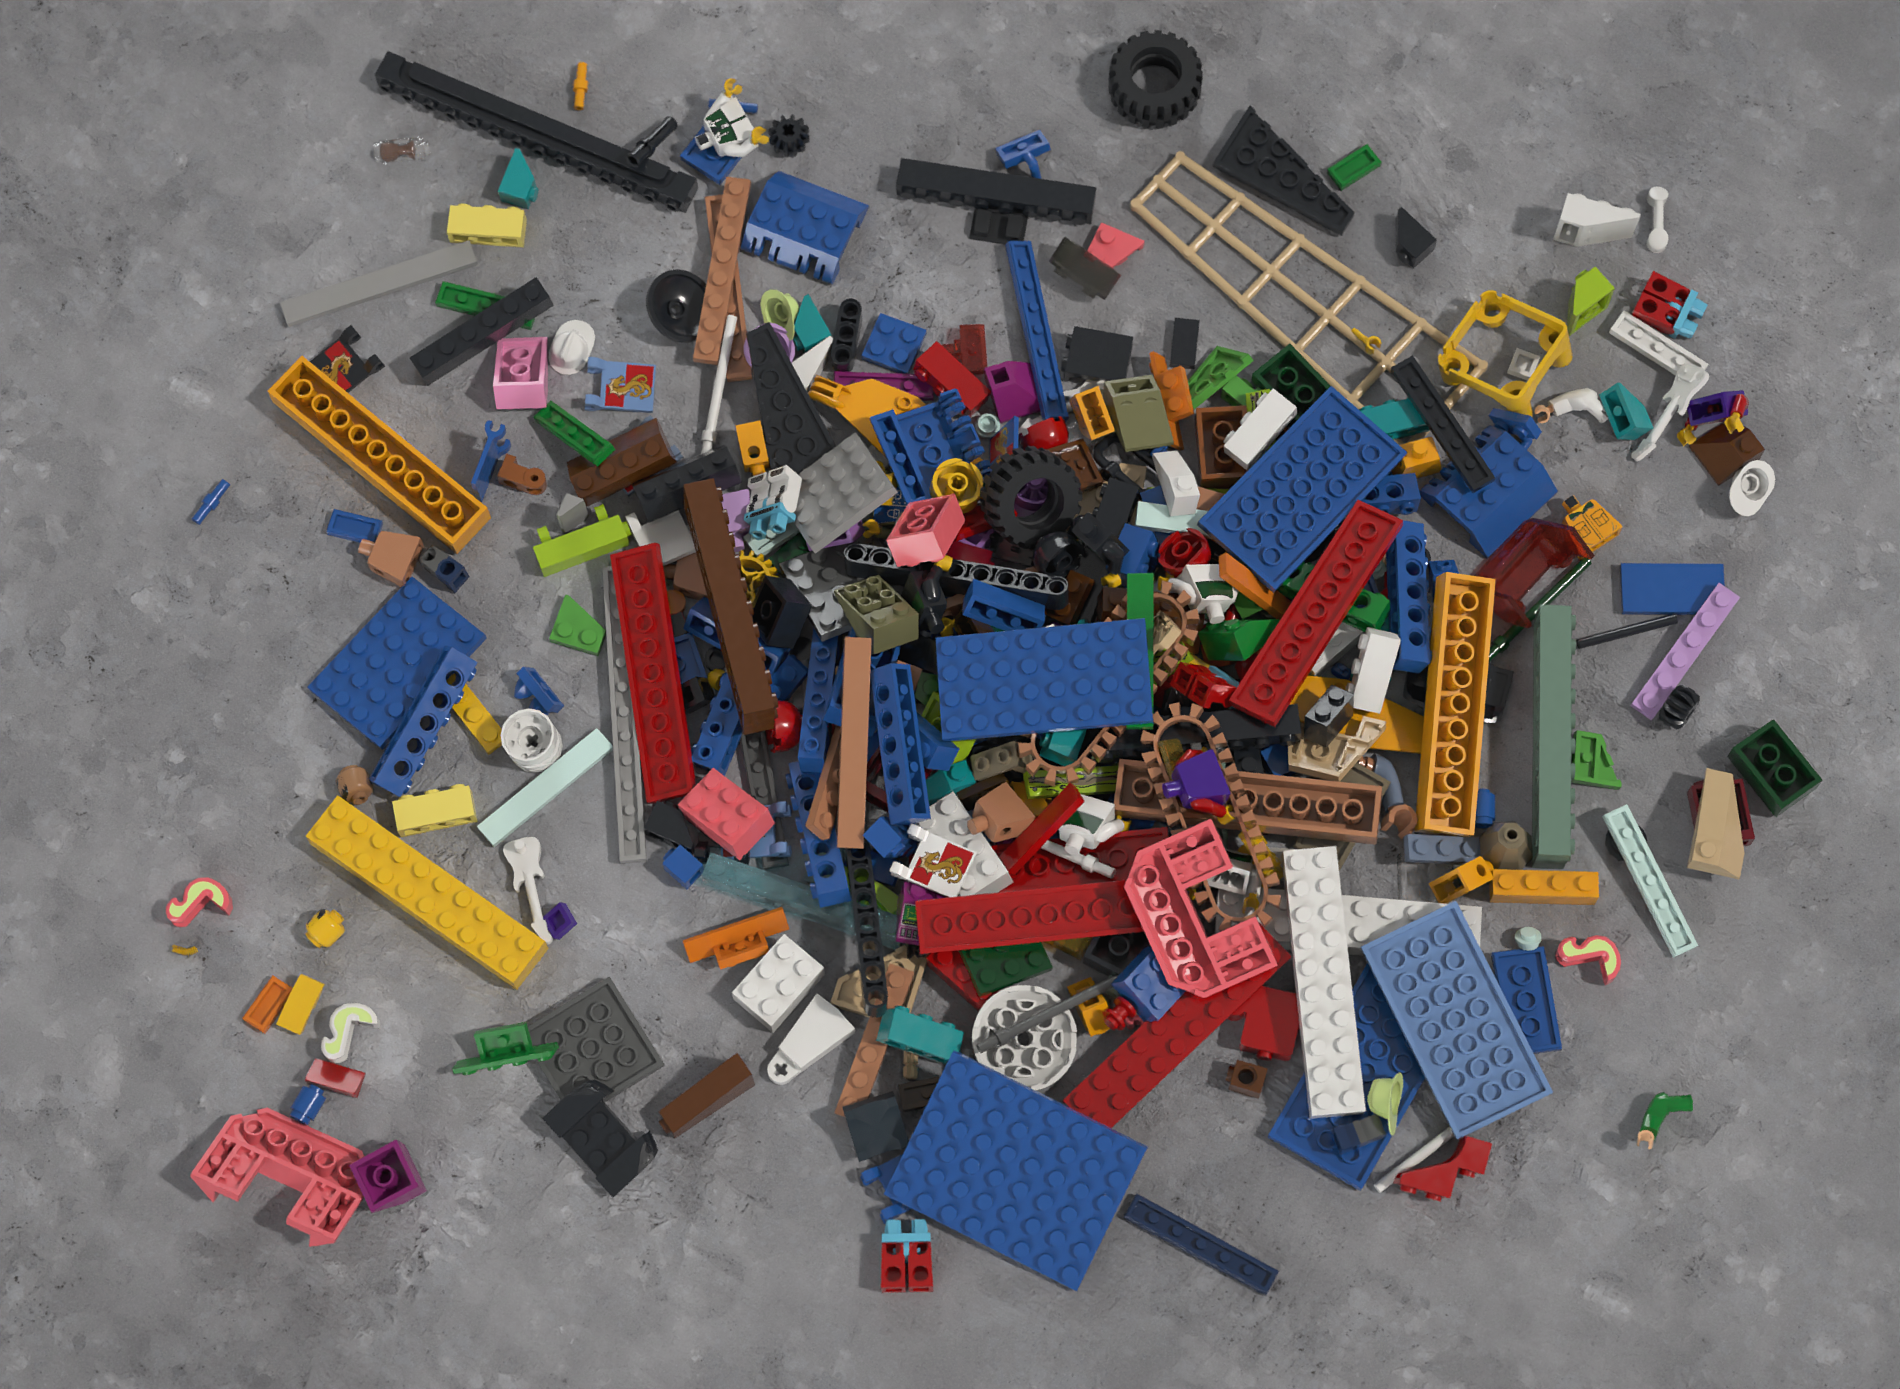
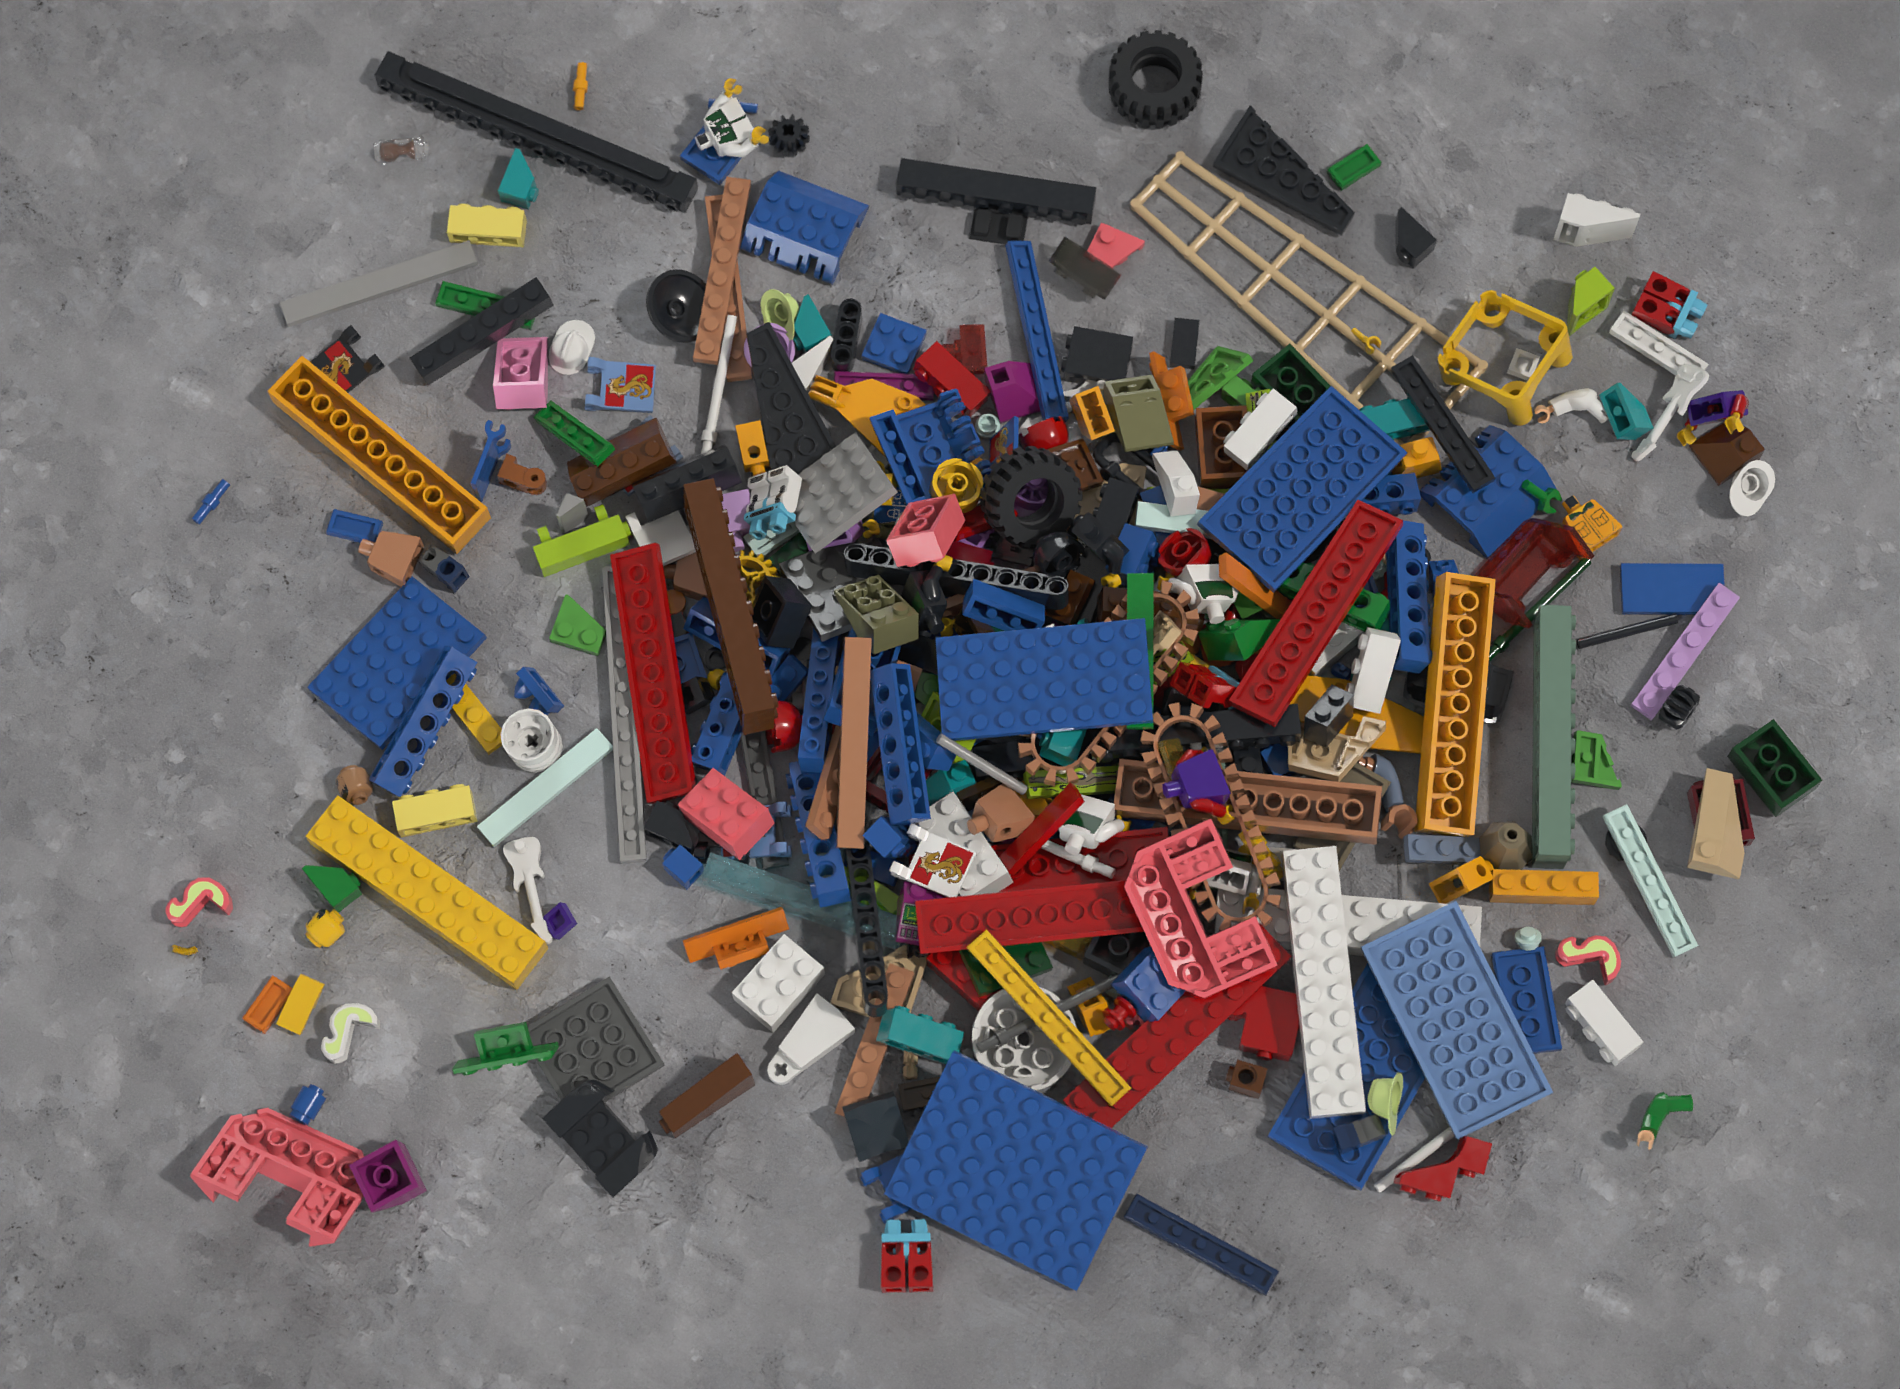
slope [305,1058,366,1098] -> none
black pin [626,116,678,168] -> none
dark tan bracket [971,741,1033,781] -> none
blue plate [995,130,1051,179] -> none
blue brick [1475,789,1495,829] -> none
blue plate [1488,408,1542,450] -> none
white bar [1647,187,1668,253] -> none
none -> green slope [302,865,362,913]
none -> light grey bar [936,733,1028,795]
none -> yellow tile [967,929,1131,1106]
none -> green bar [1521,479,1562,514]
none -> white brick [1565,980,1643,1066]

